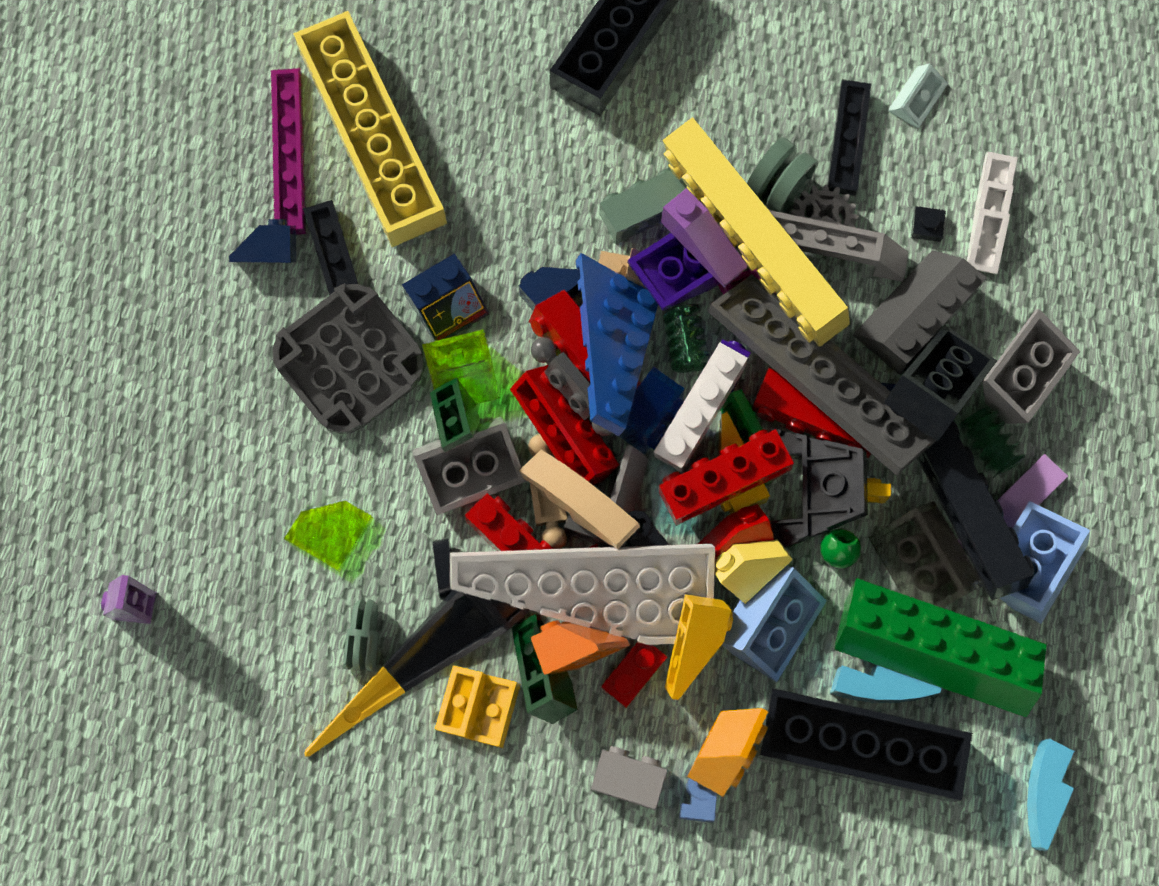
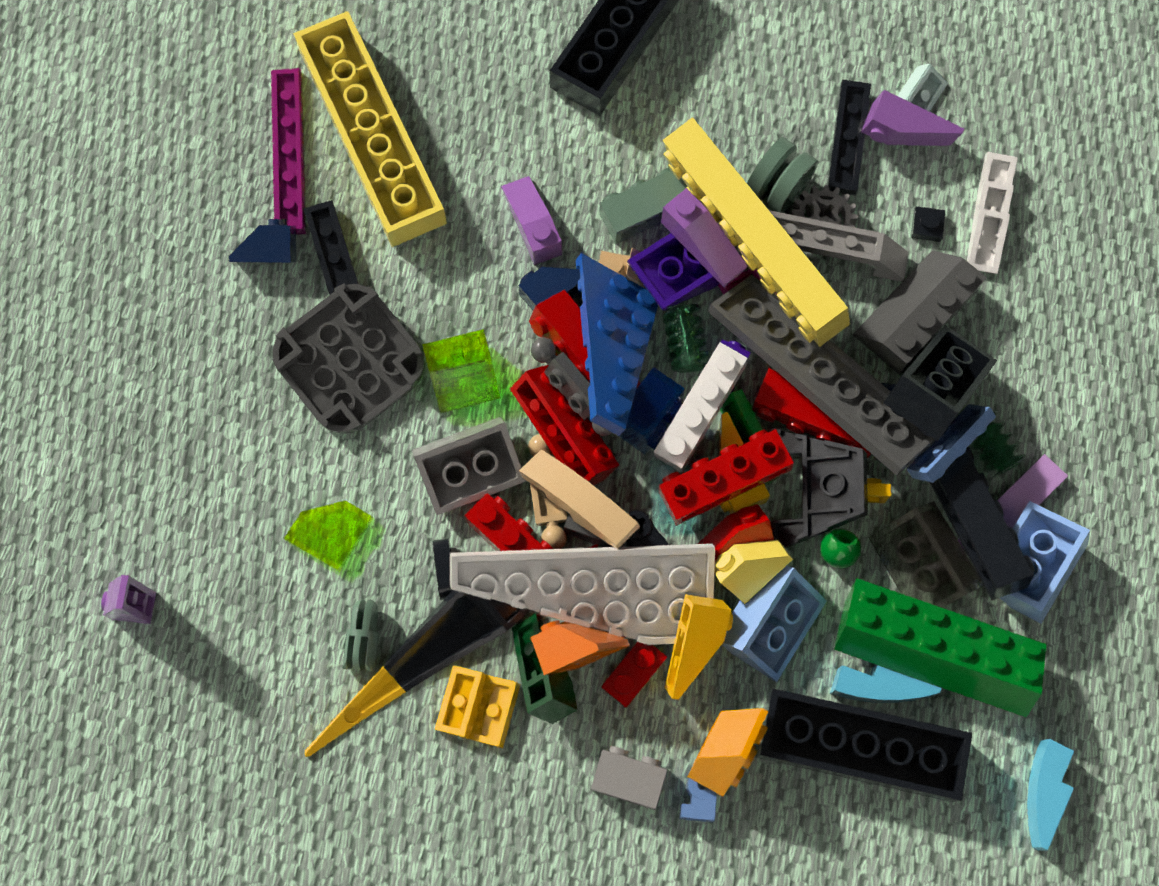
slope [402,253,489,346] -> none
dark green slope [429,377,480,453] -> none
light grey slope [611,445,648,513] -> none
light grey slope [983,309,1080,424] -> none
none -> medium lavender slope [501,176,562,265]
none -> medium lavender slope [861,90,964,146]
none -> medium blue plate [907,404,996,483]

